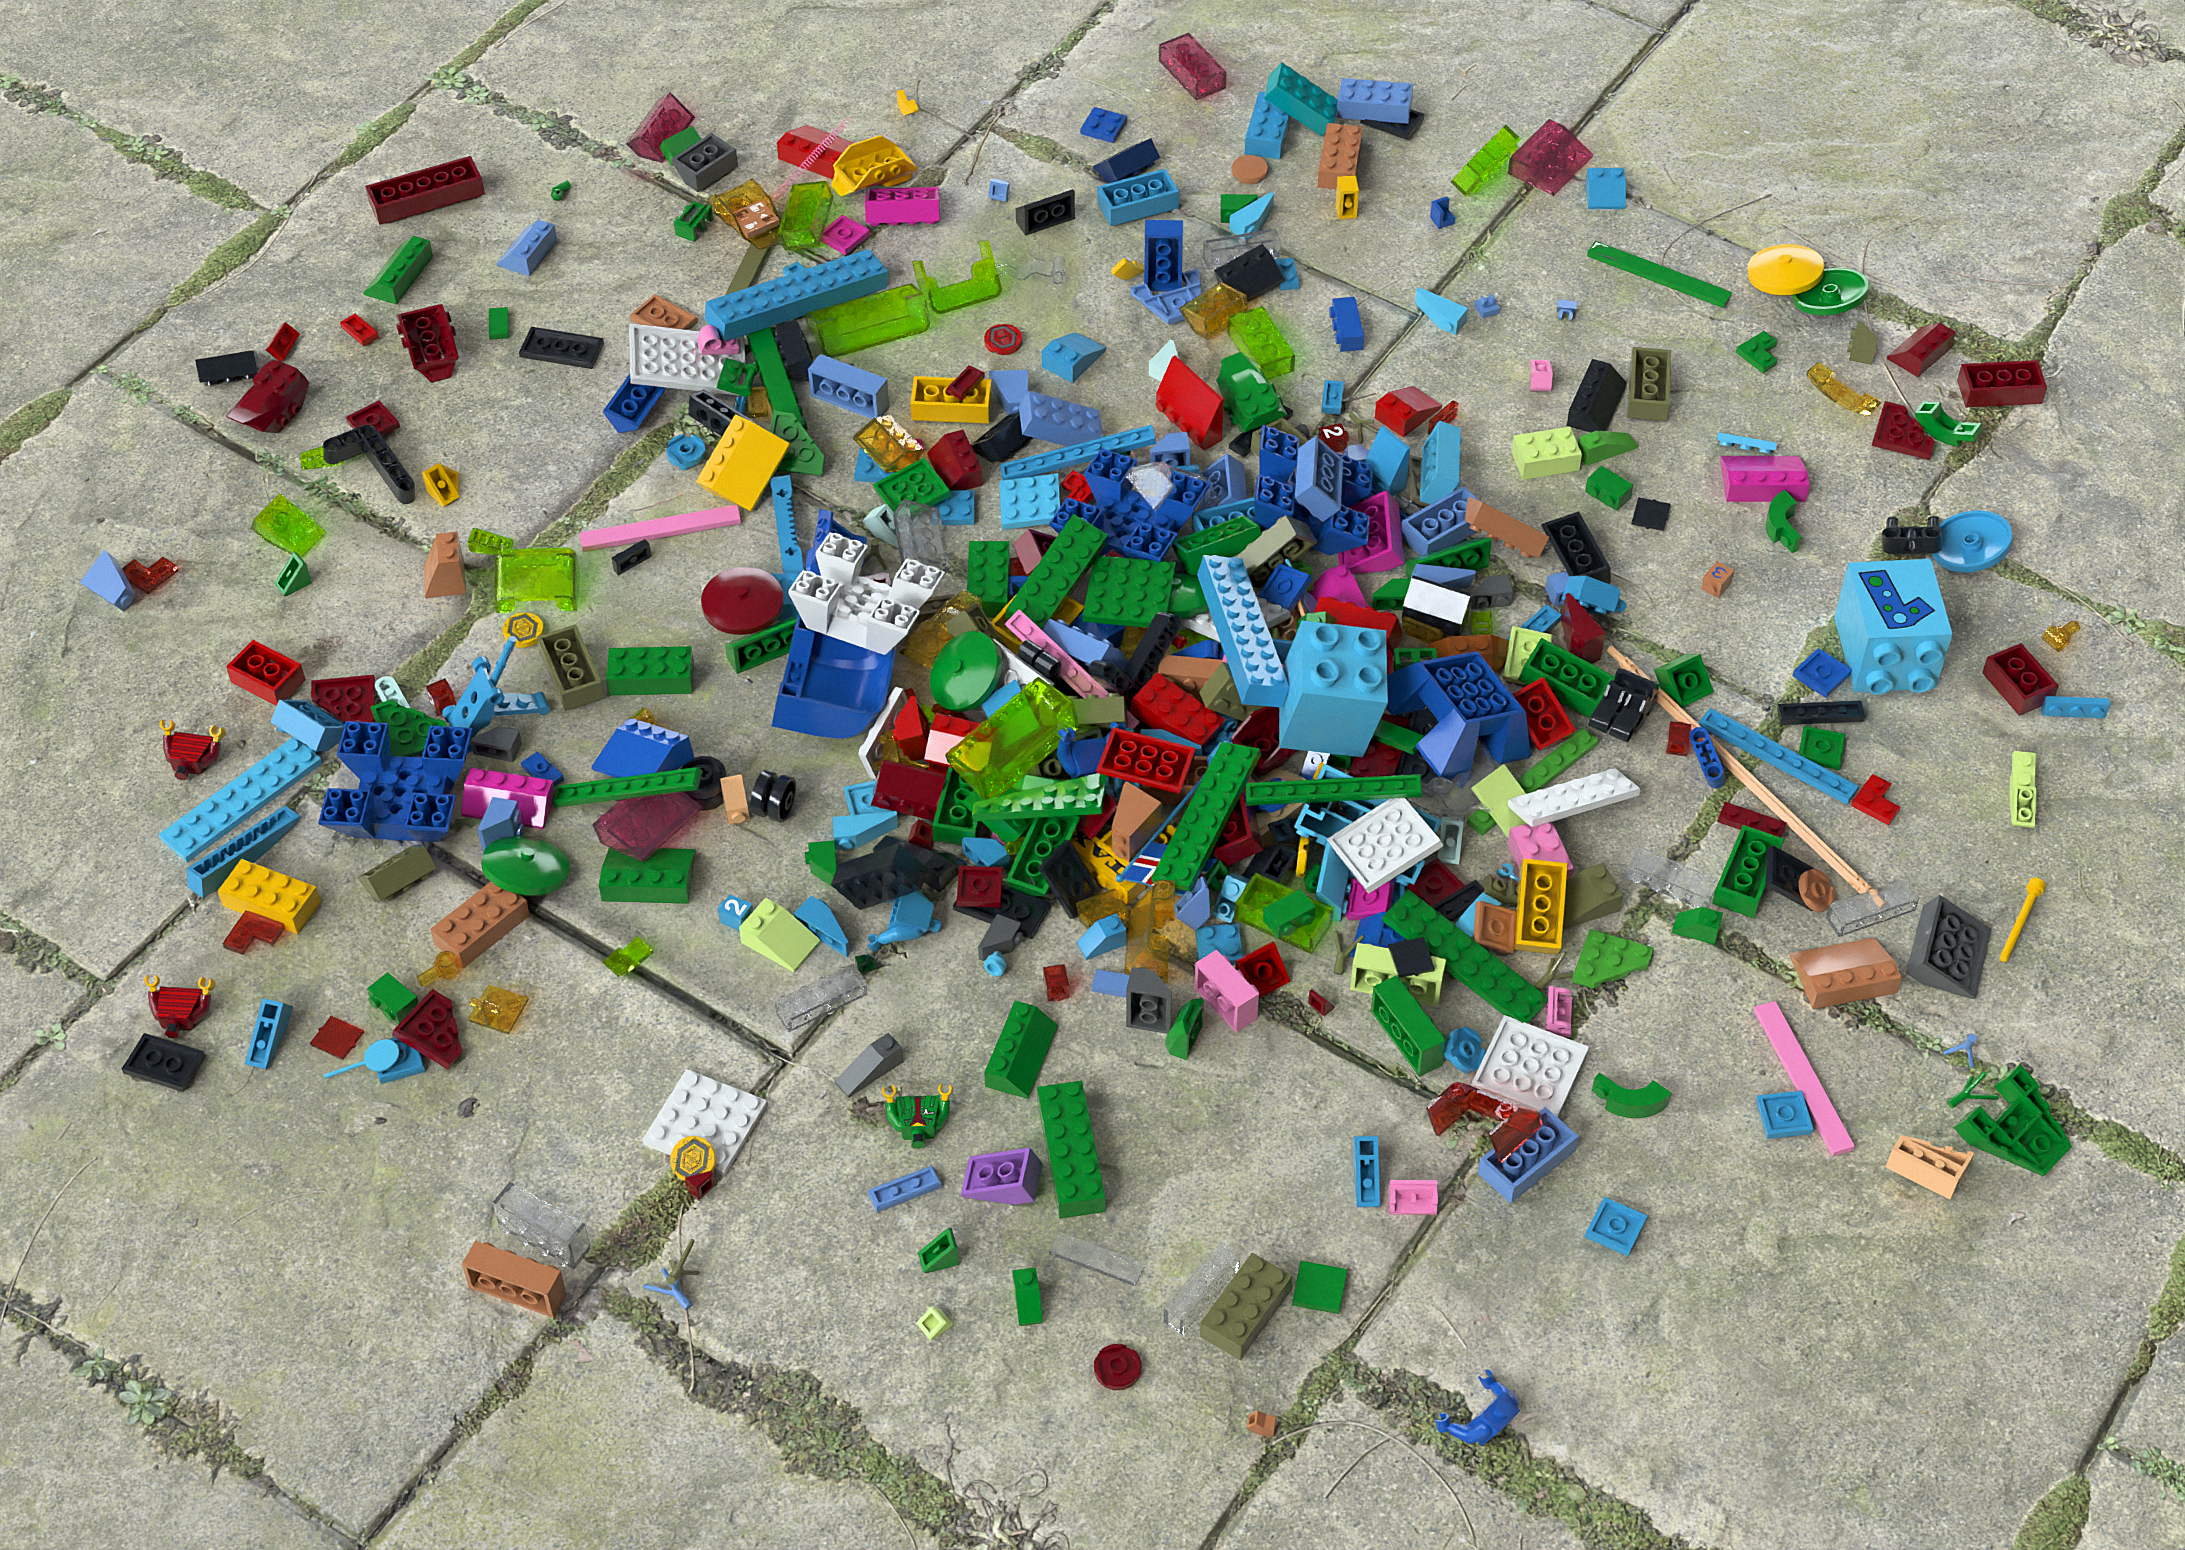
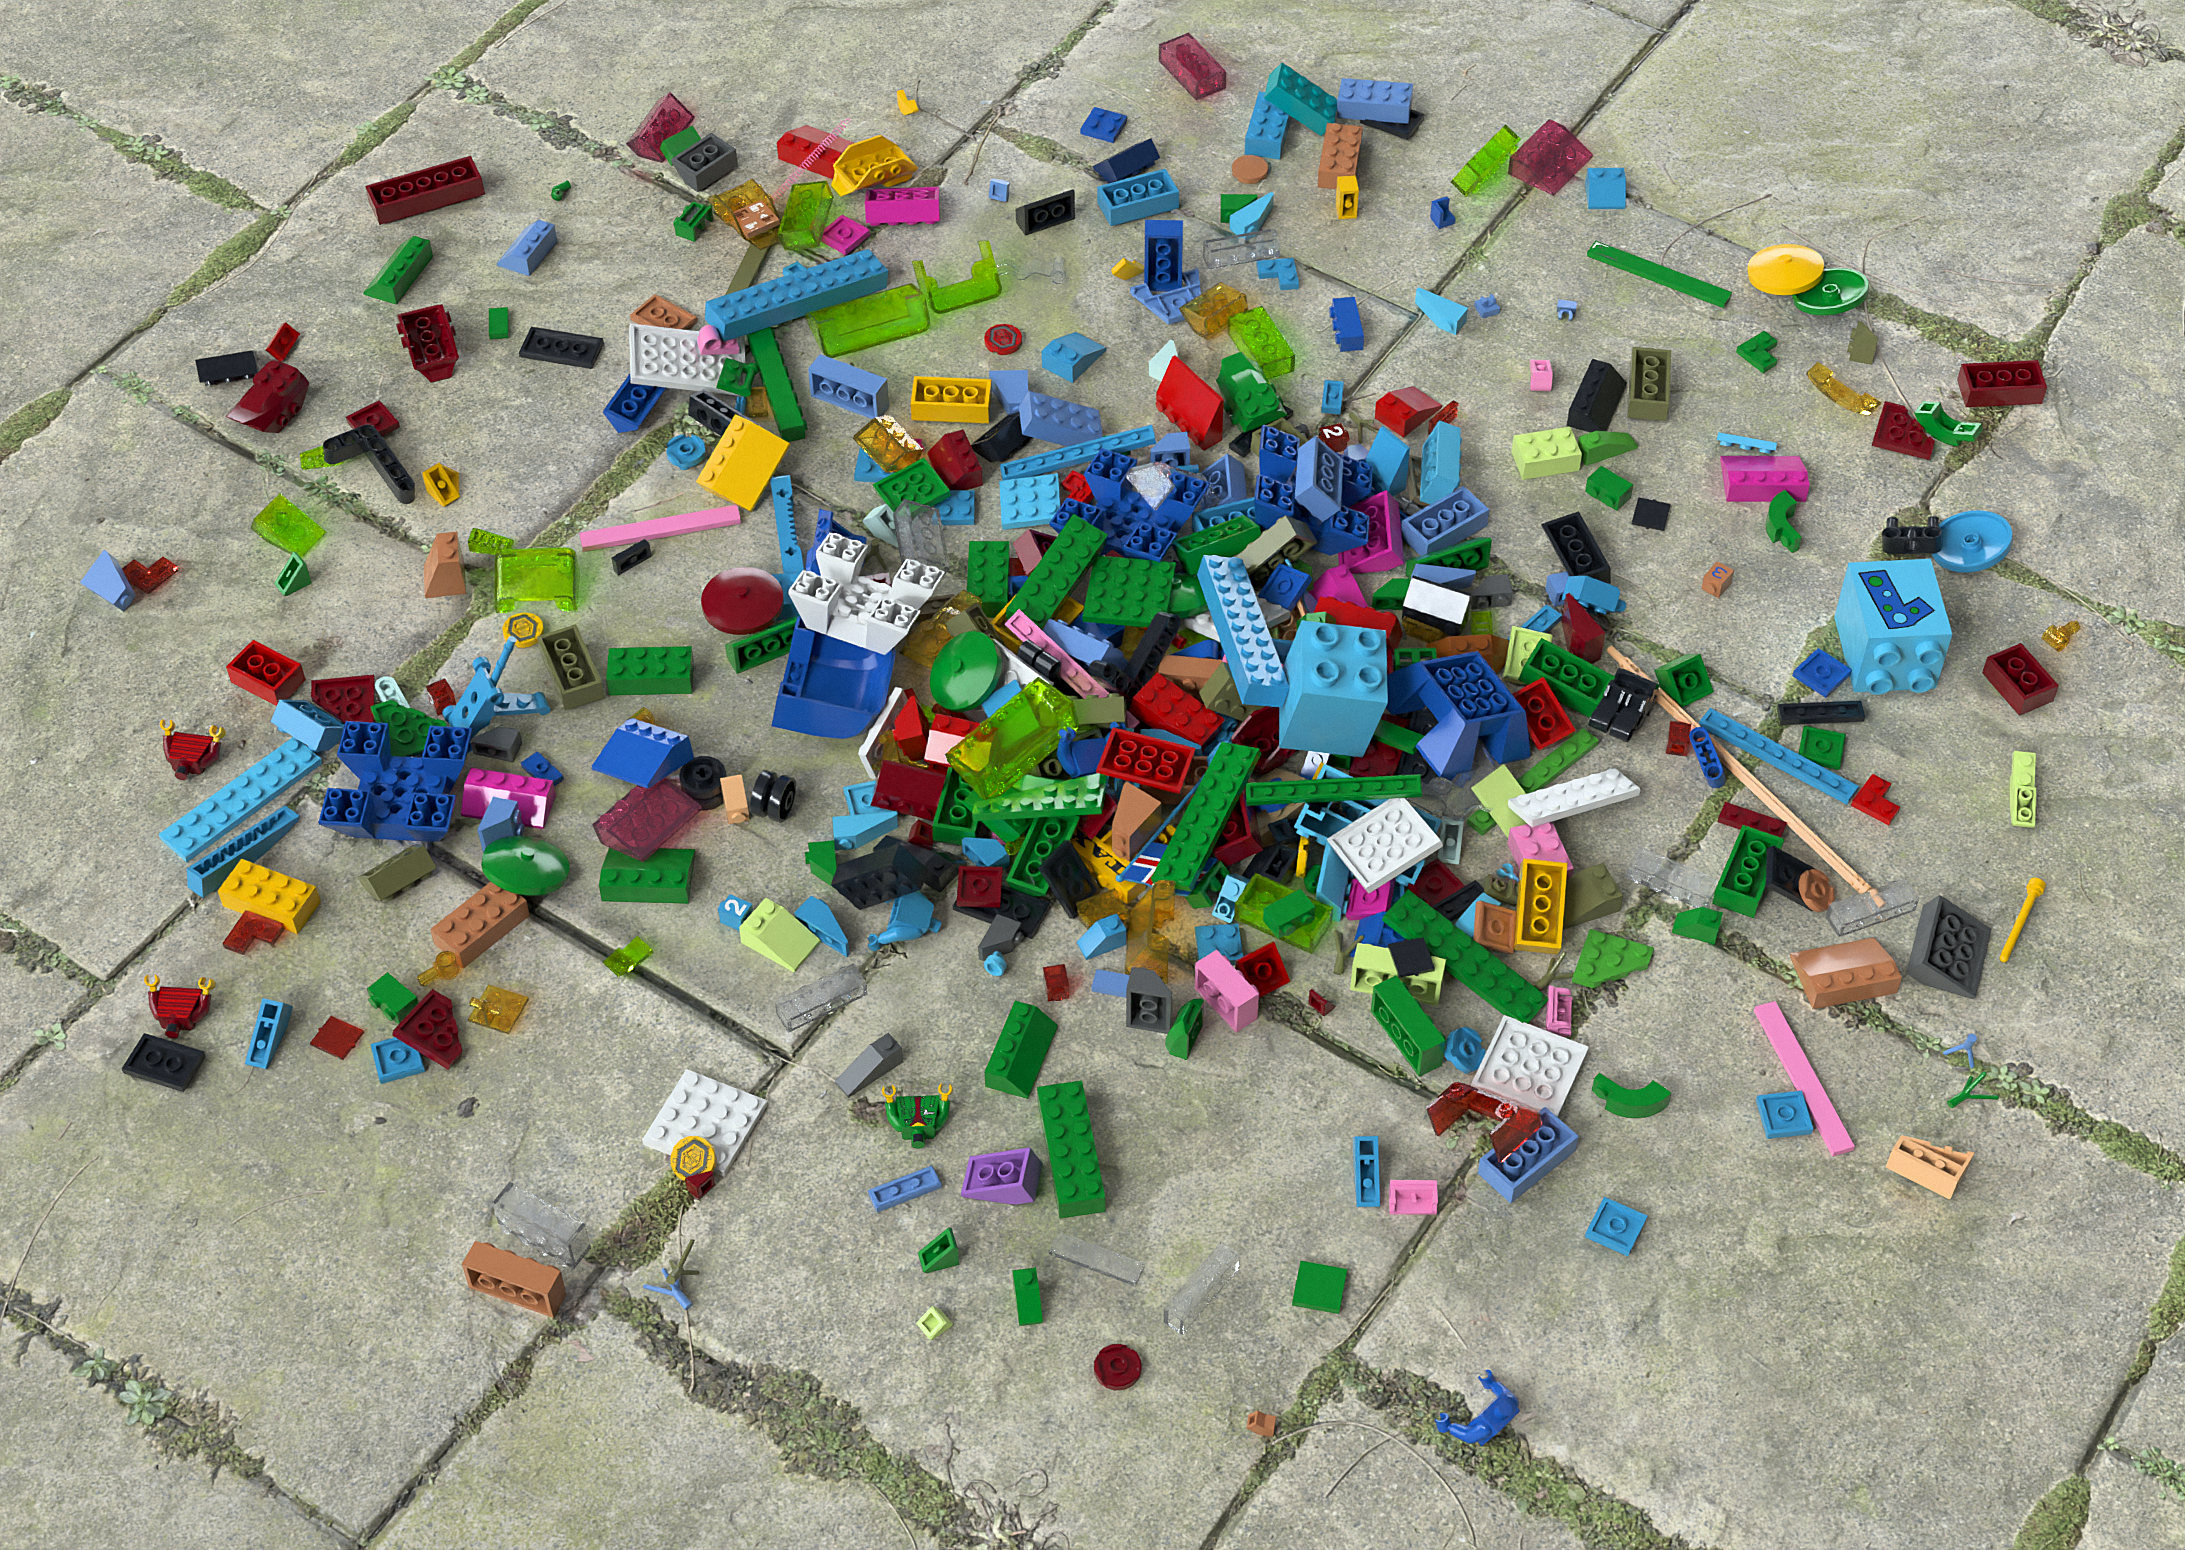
medium azure piece [324,1039,400,1078] -> none
red plate [340,313,379,347] -> none
green tile [552,767,703,808] -> none
green plate [770,411,826,477] -> none
black slope [775,318,814,382] -> none
dark green tile [854,955,879,975] -> none
dark red tile [946,365,985,400] -> none
medium blue slope [1173,876,1210,931] -> none
olive brick [1200,1253,1292,1360] -> none
black slope [1214,243,1284,307] -> none
nougat slope [1465,497,1549,559] -> none
dark red slope [1887,323,1956,377] -> none
green wedge [1953,1064,2072,1176] -> none
dark azure plate [2041,696,2110,718] -> none

